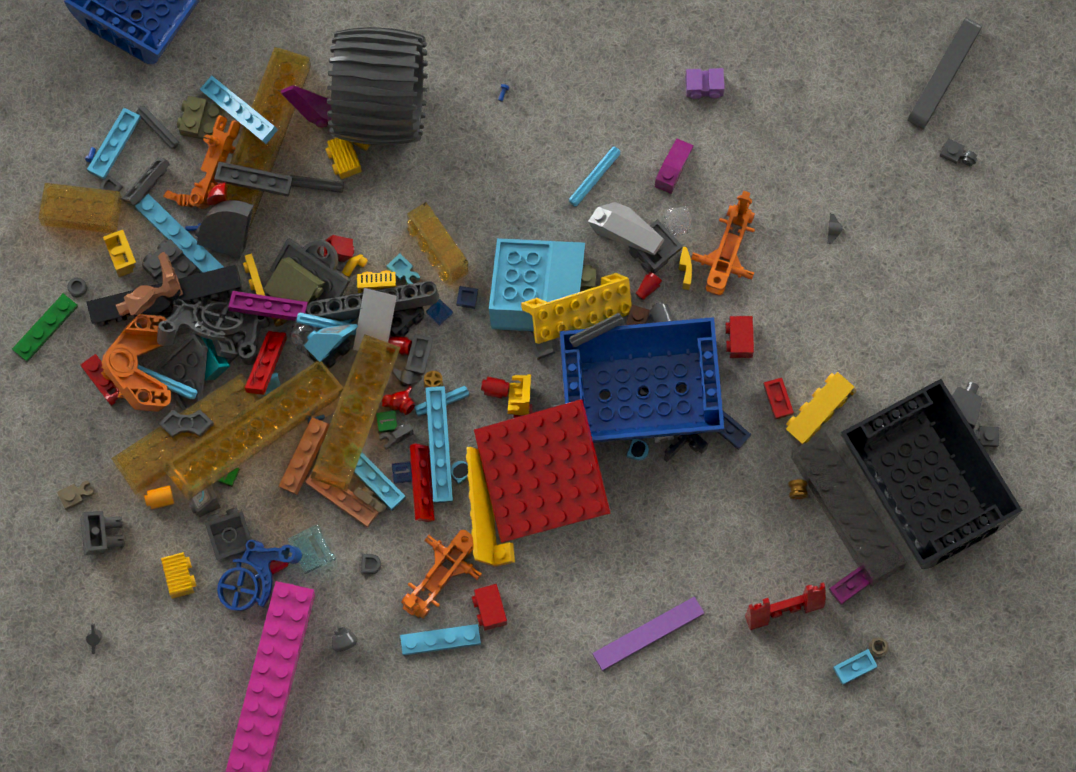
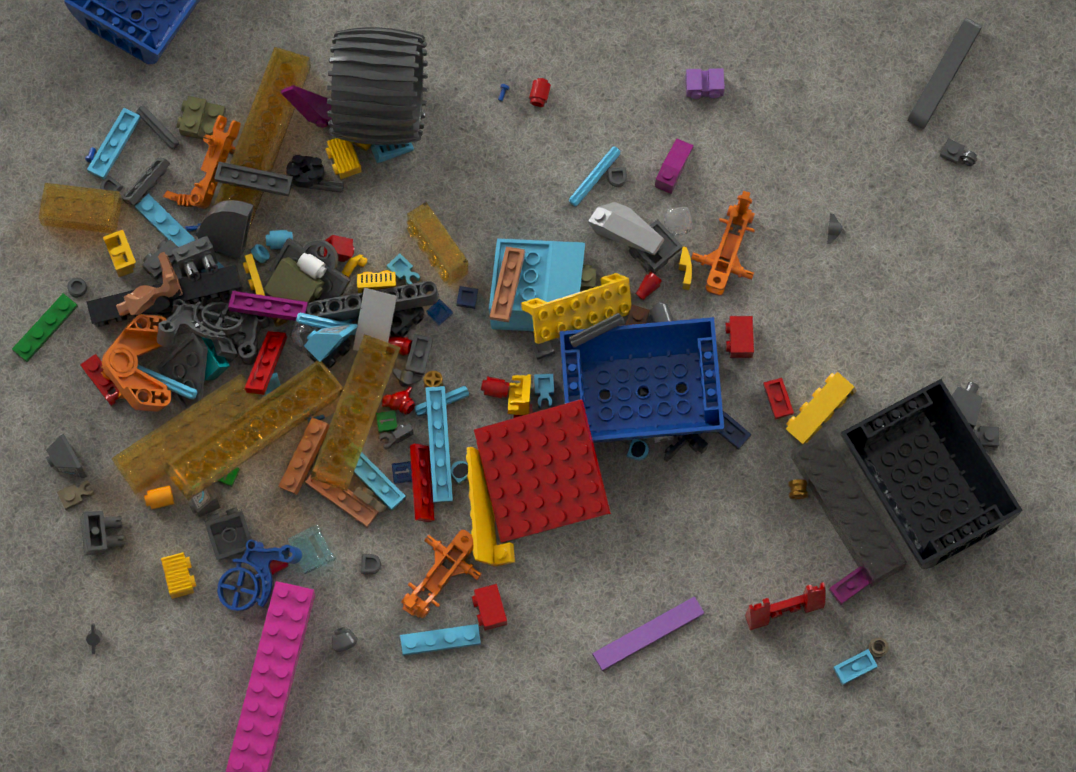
dark grey tile [158,410,214,438] -> none
medium azure plate [200,75,278,144] -> none
red brick [207,182,228,205] -> none
none -> dark grey slope [46,434,87,478]
none -> dark grey brick [172,236,218,281]
none -> medium azure tile [251,244,270,263]
none -> medium azure brick [266,230,293,250]
none -> black plate [286,155,324,188]
none -> white brick [297,253,326,279]
none -> medium azure slope [371,143,414,163]
none -> nougat plate [489,247,526,322]
none -> red brick [529,78,551,107]
none -> medium azure plate [534,374,554,408]
none -> dark grey tile [607,167,627,187]

